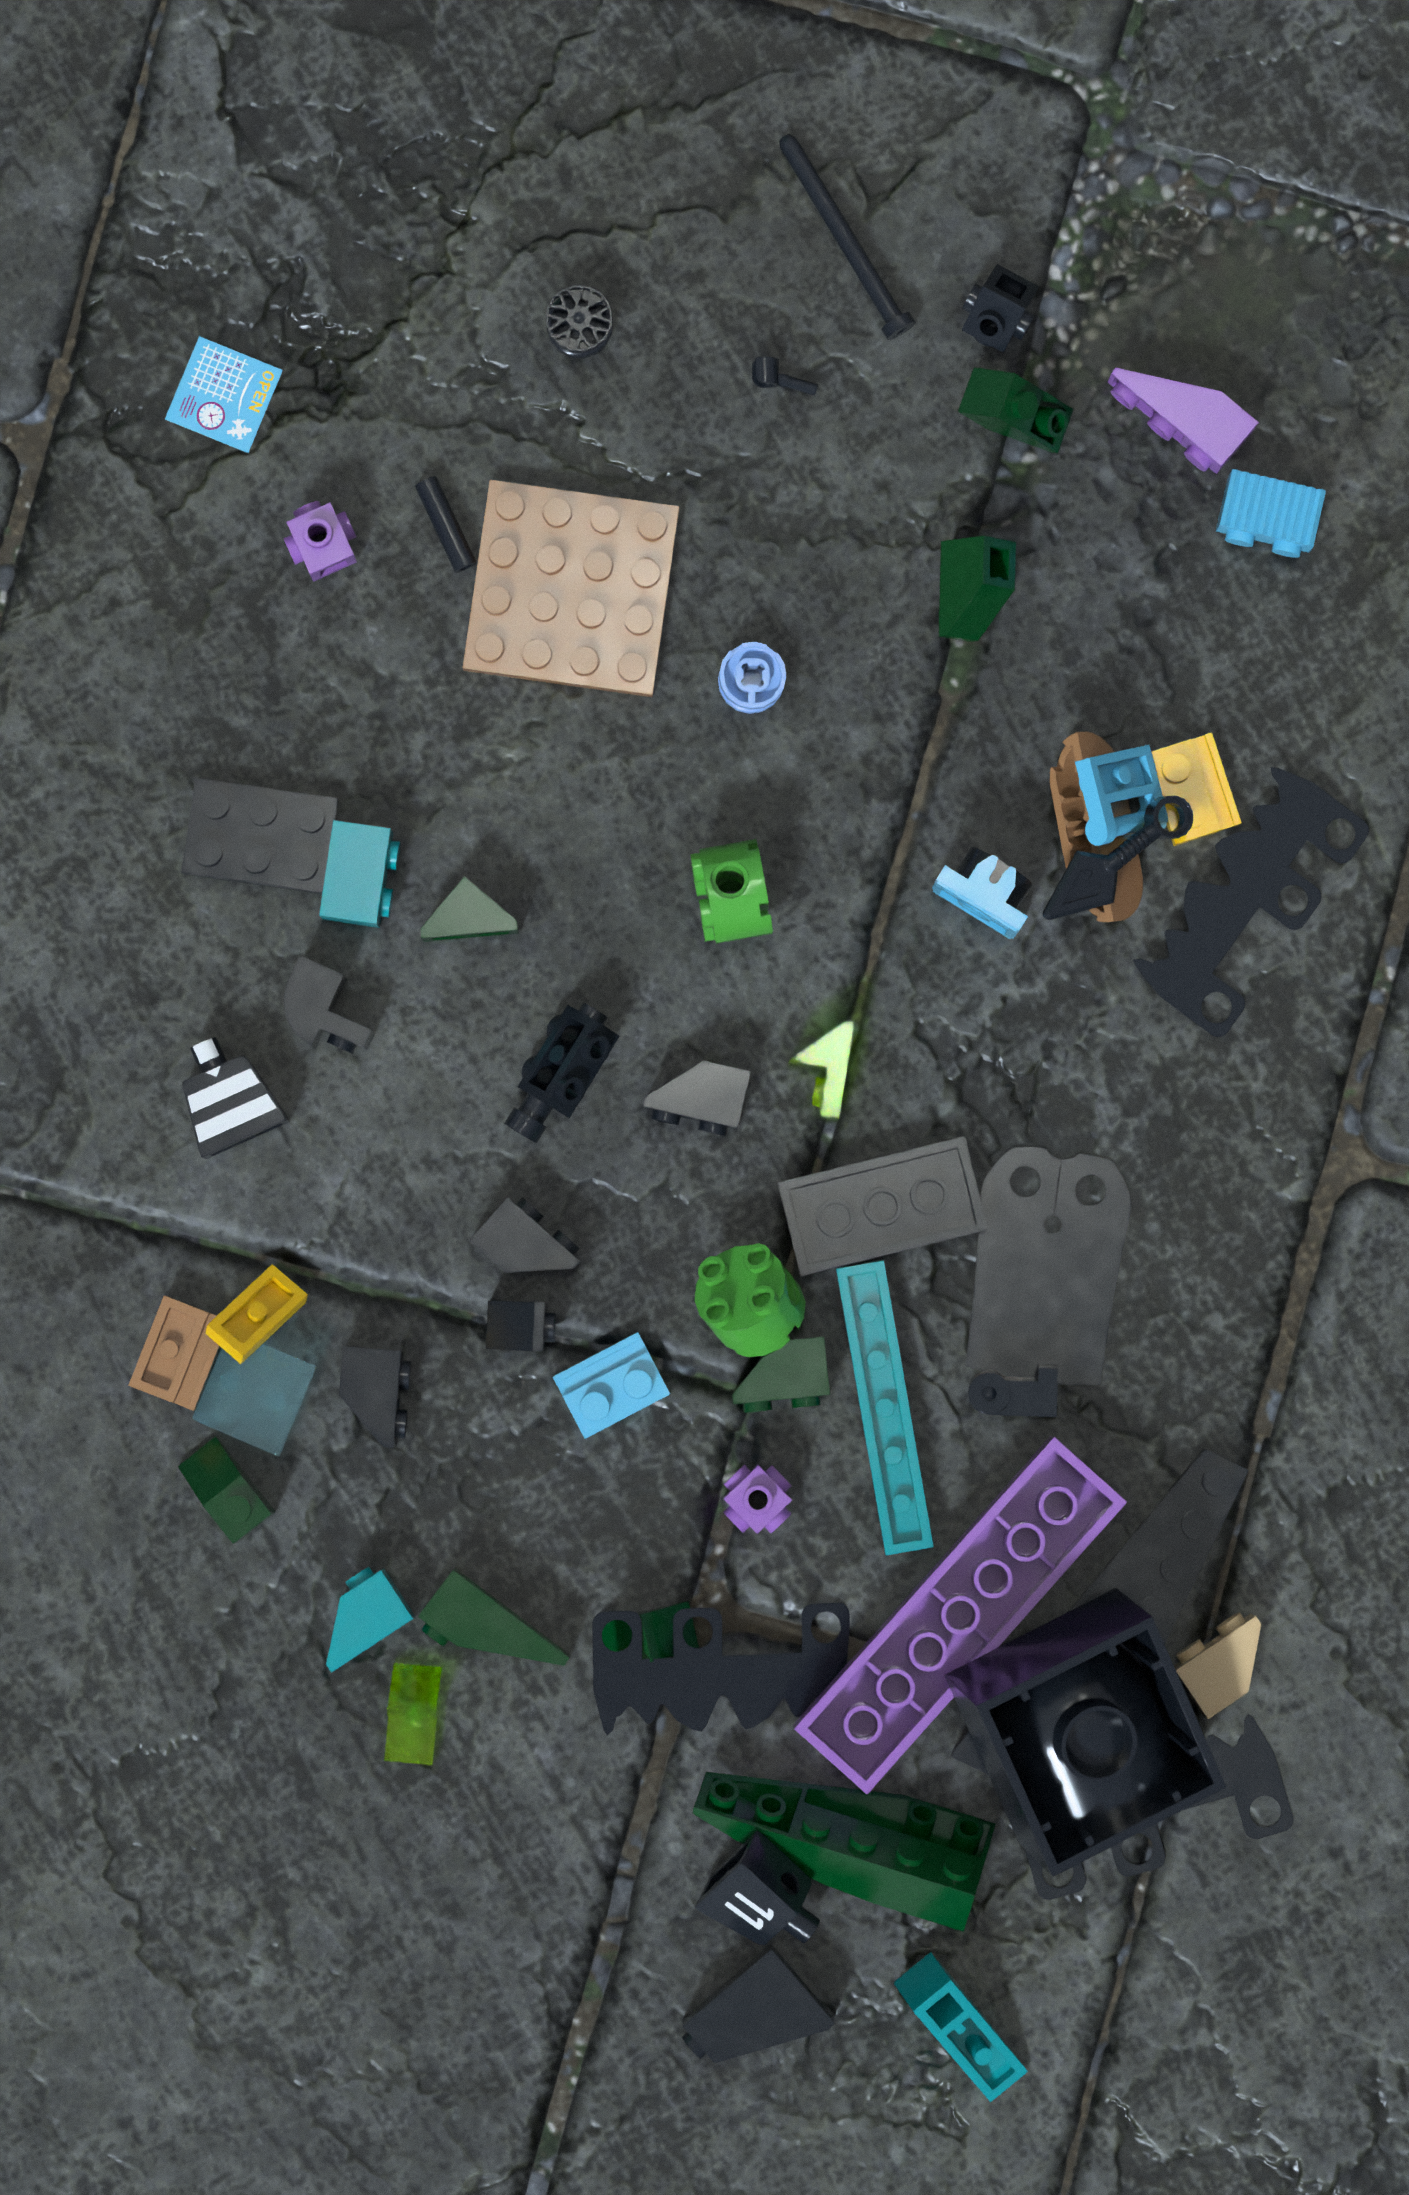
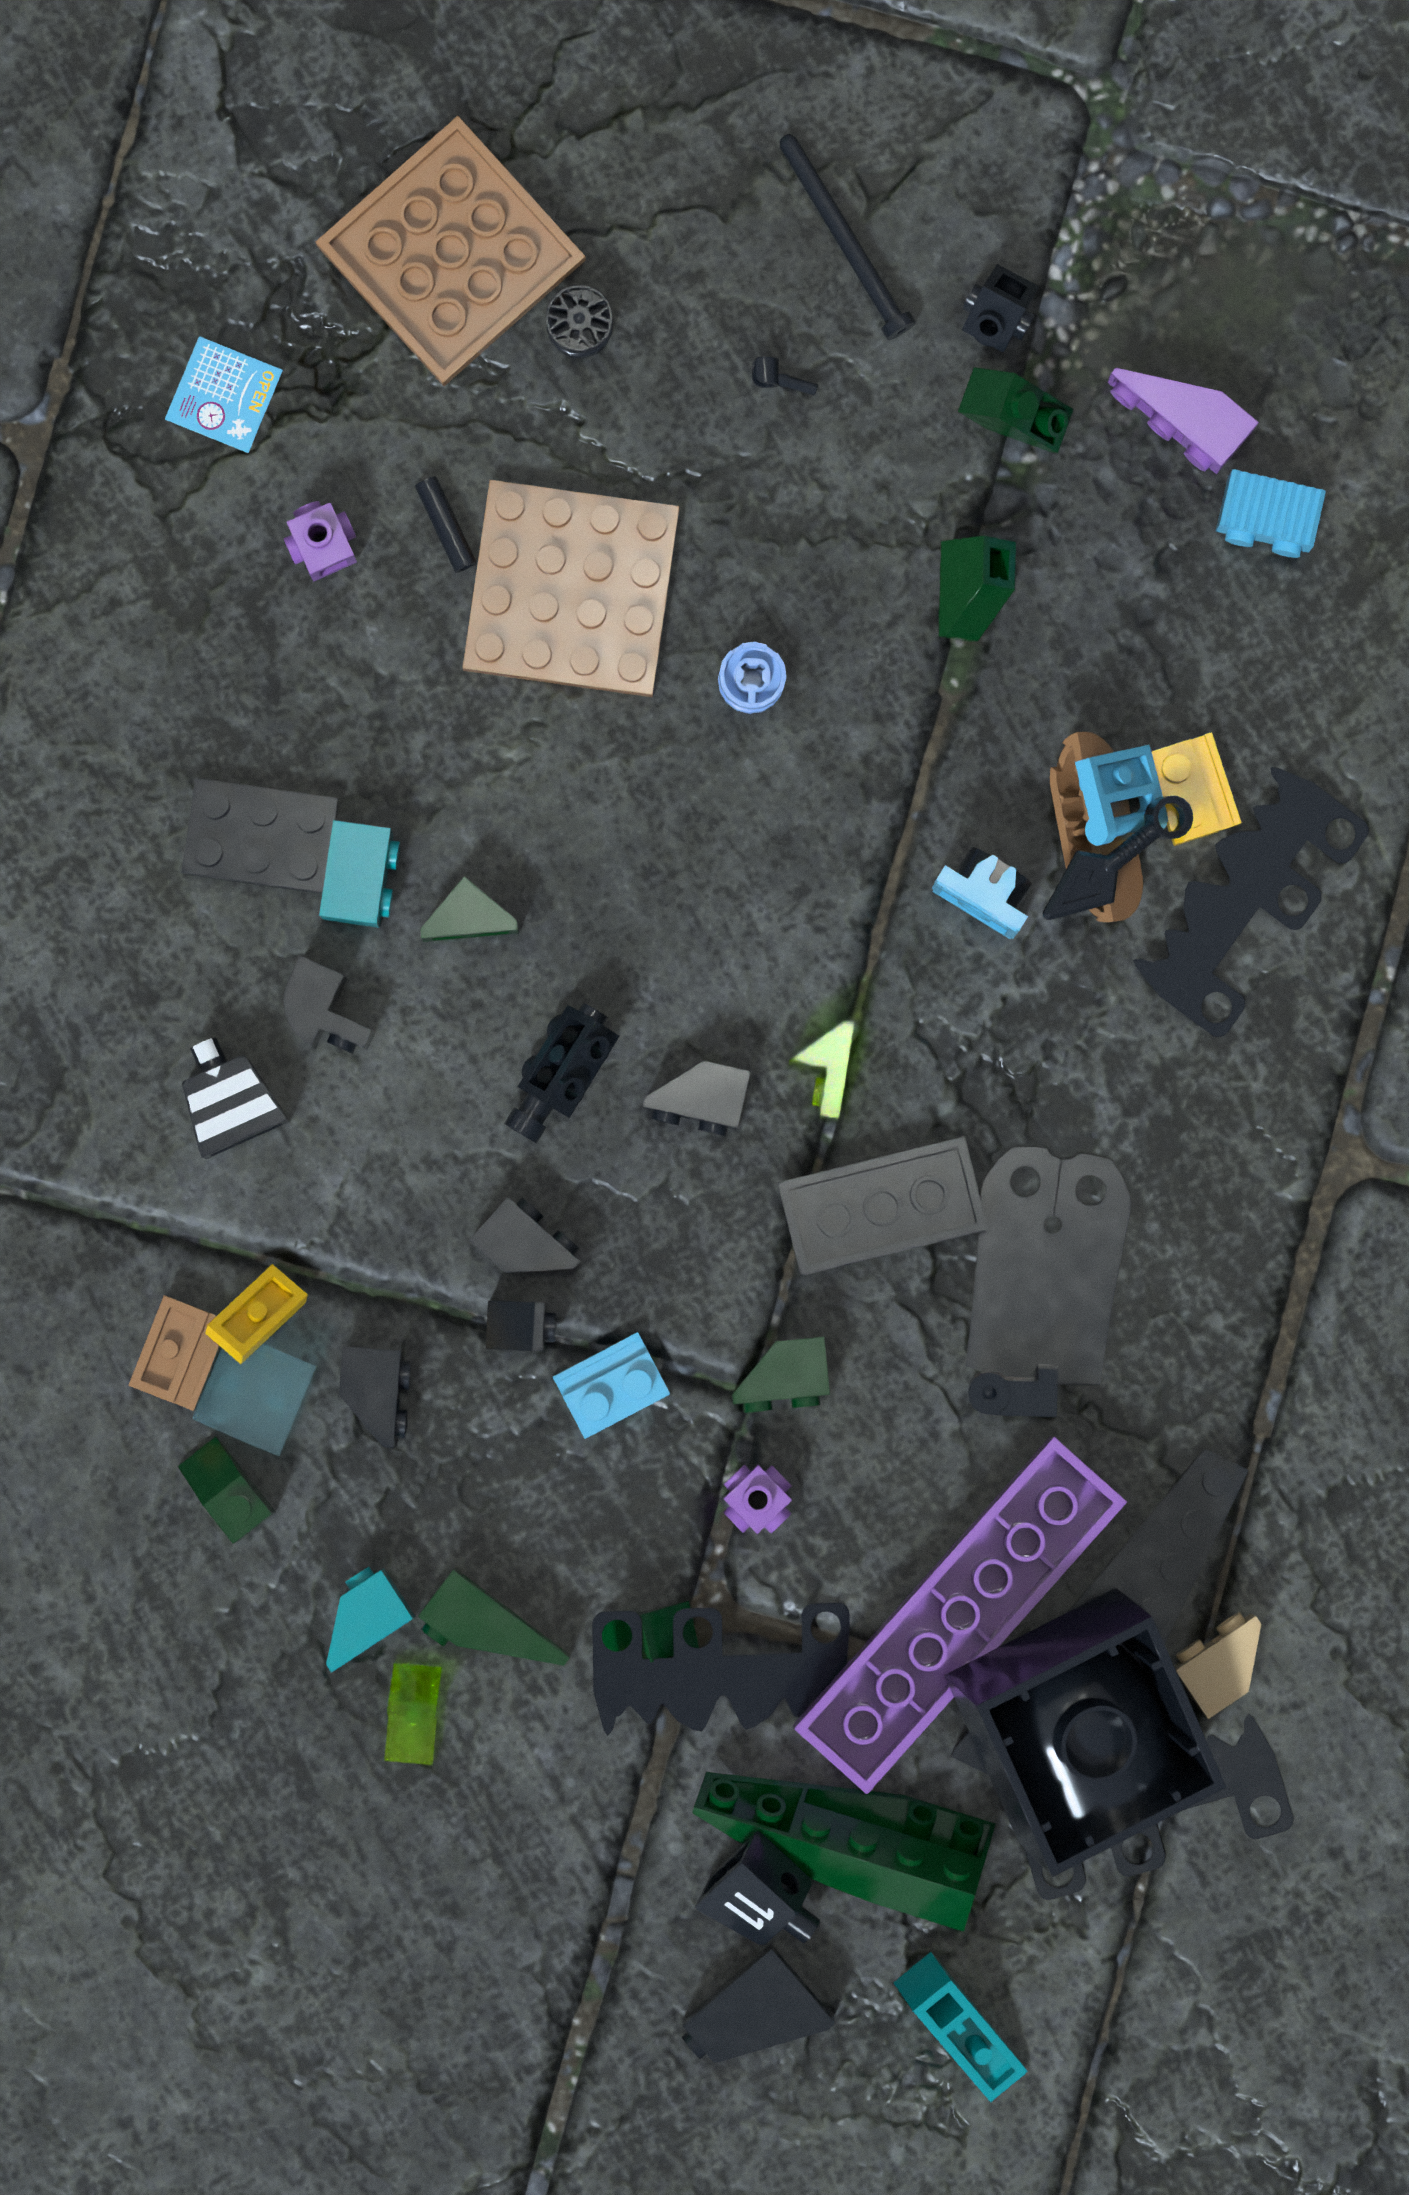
bright green brick [690,839,773,944] -> none
bright green brick [695,1243,806,1357] -> none
teal plate [836,1261,934,1555] -> none
none -> medium nougat plate [315,116,586,386]

